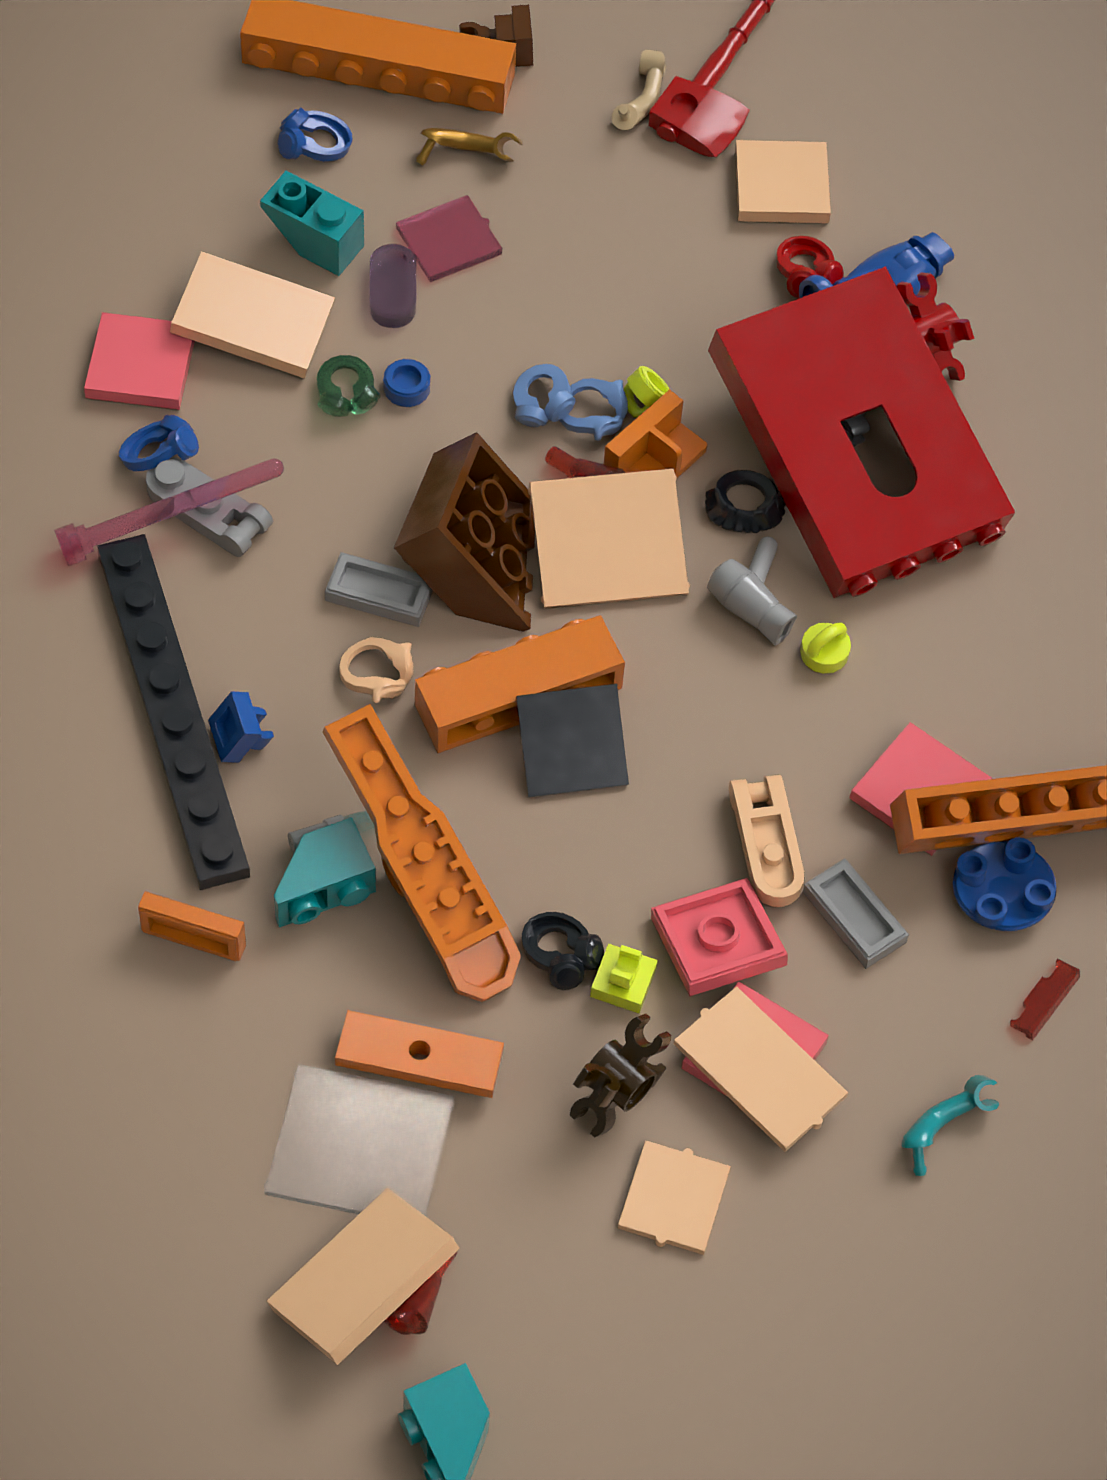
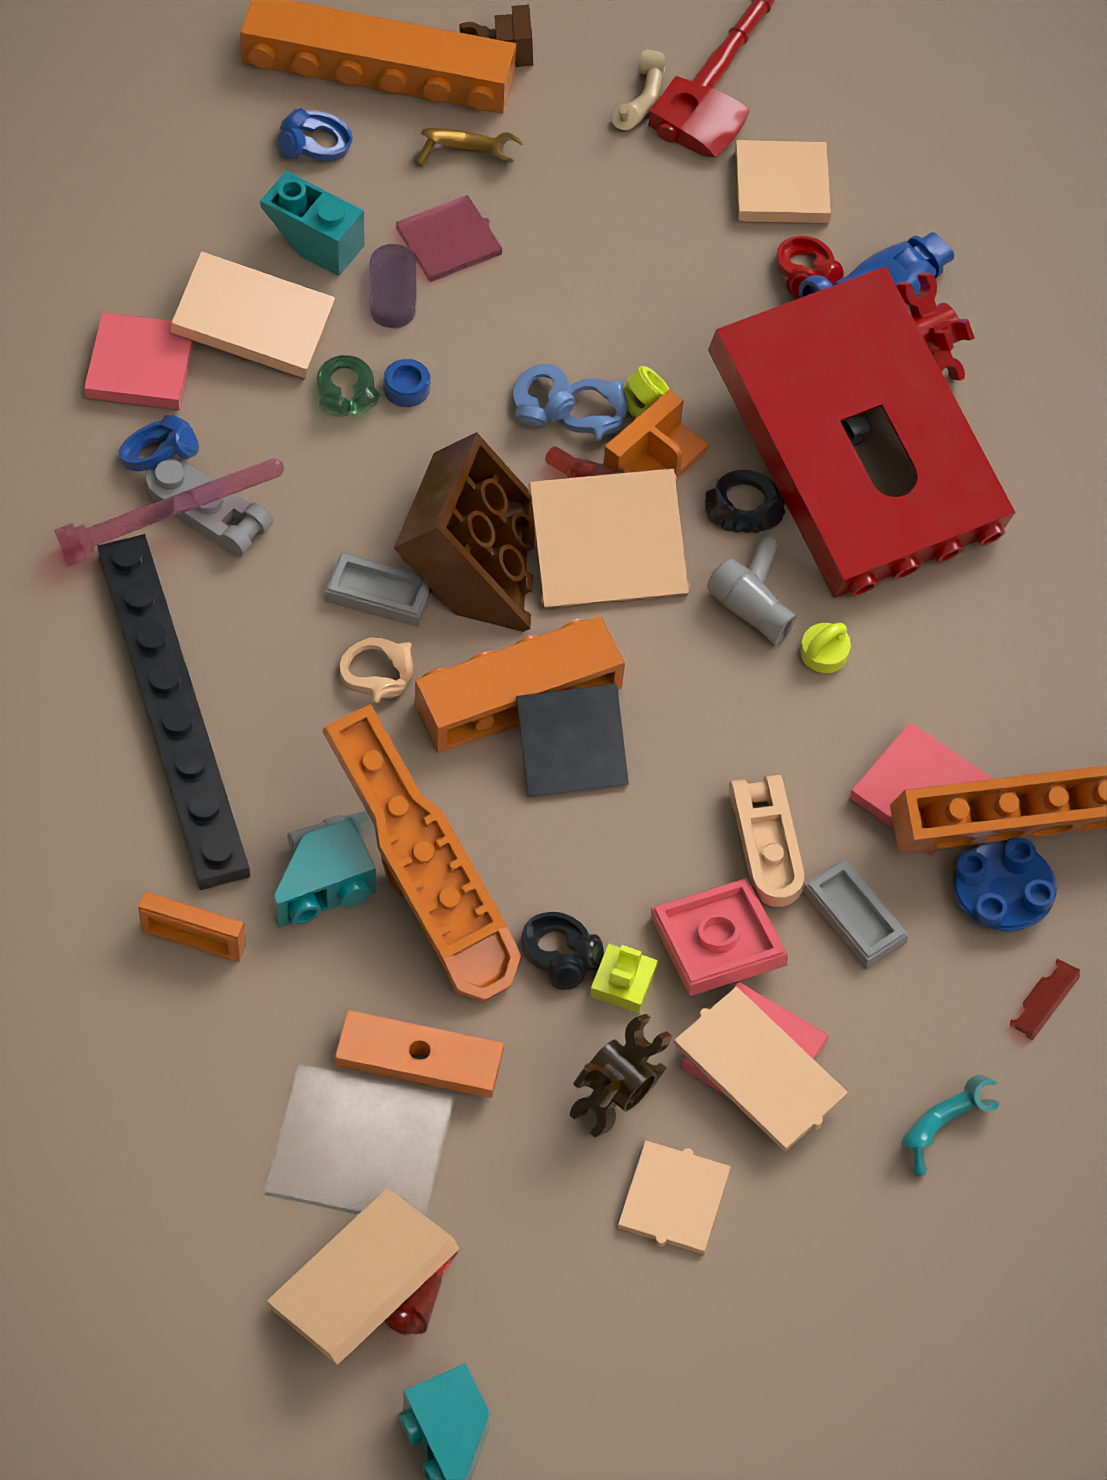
blue tile [208,691,274,763] -> none

